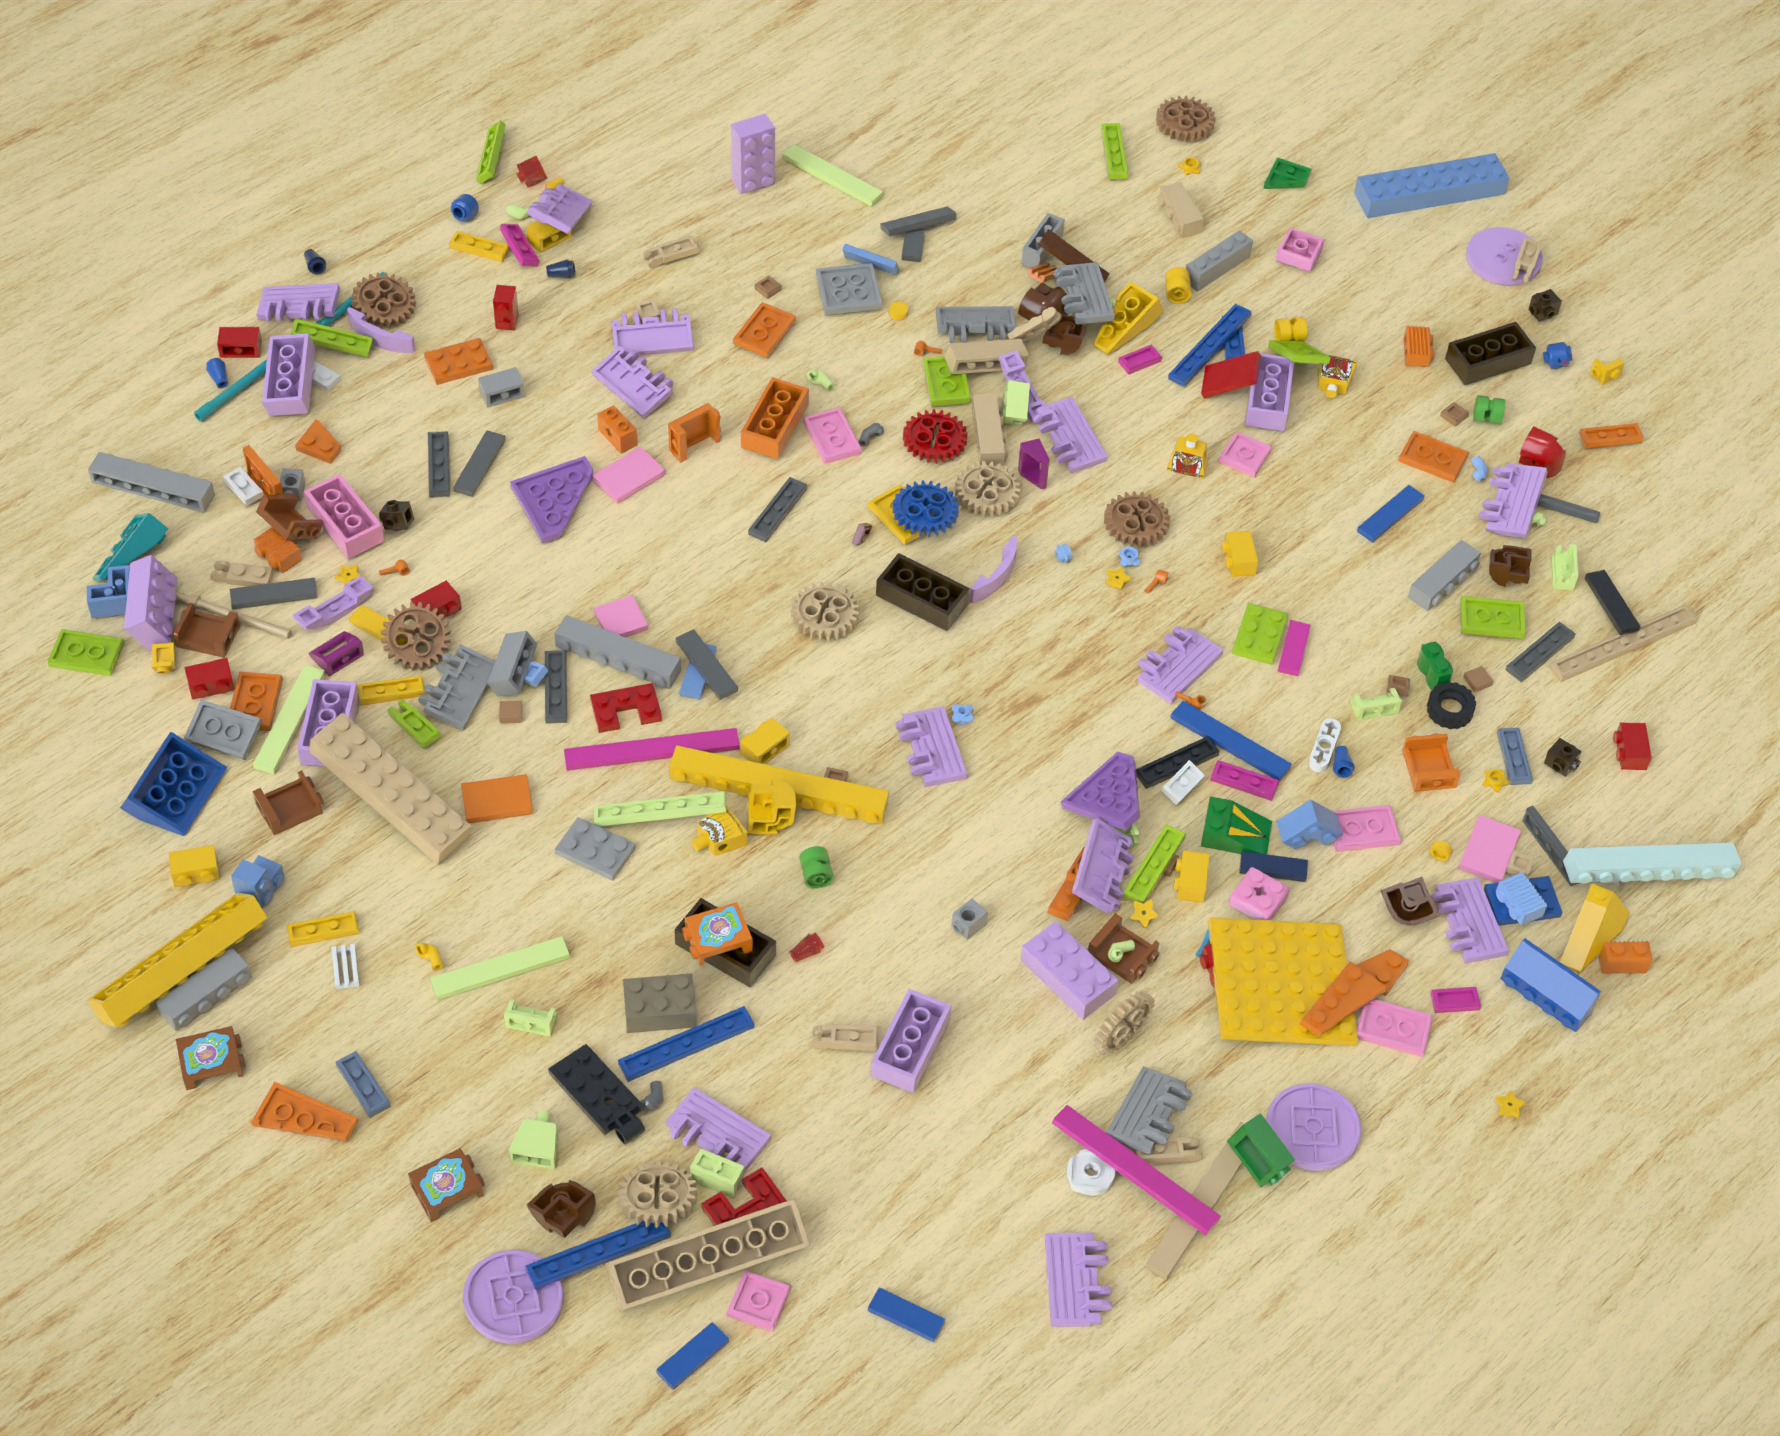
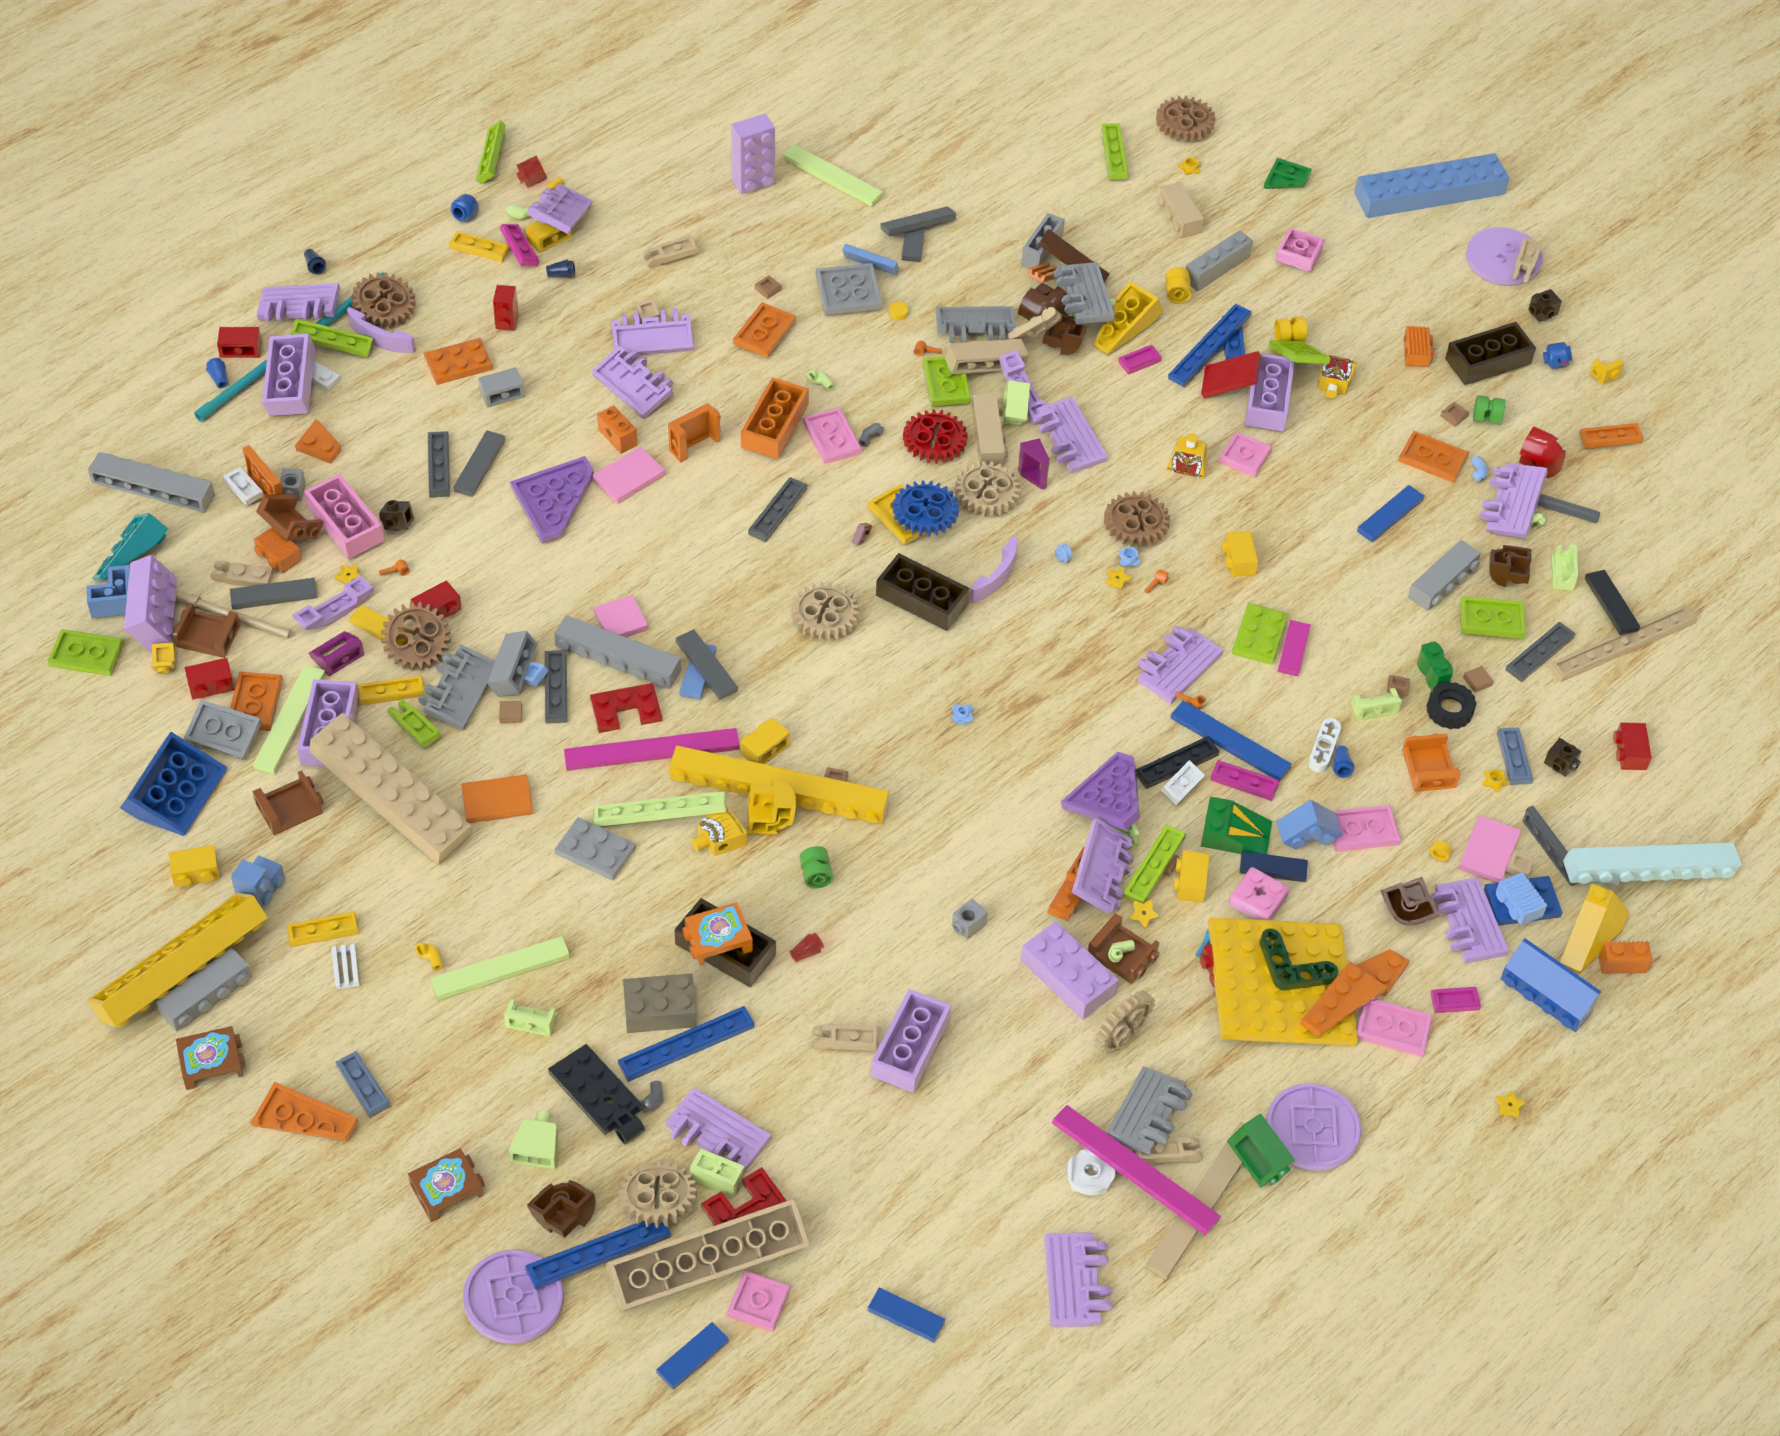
lavender hinge [895,706,967,787] -> none
none -> dark green beam [1259,928,1338,990]

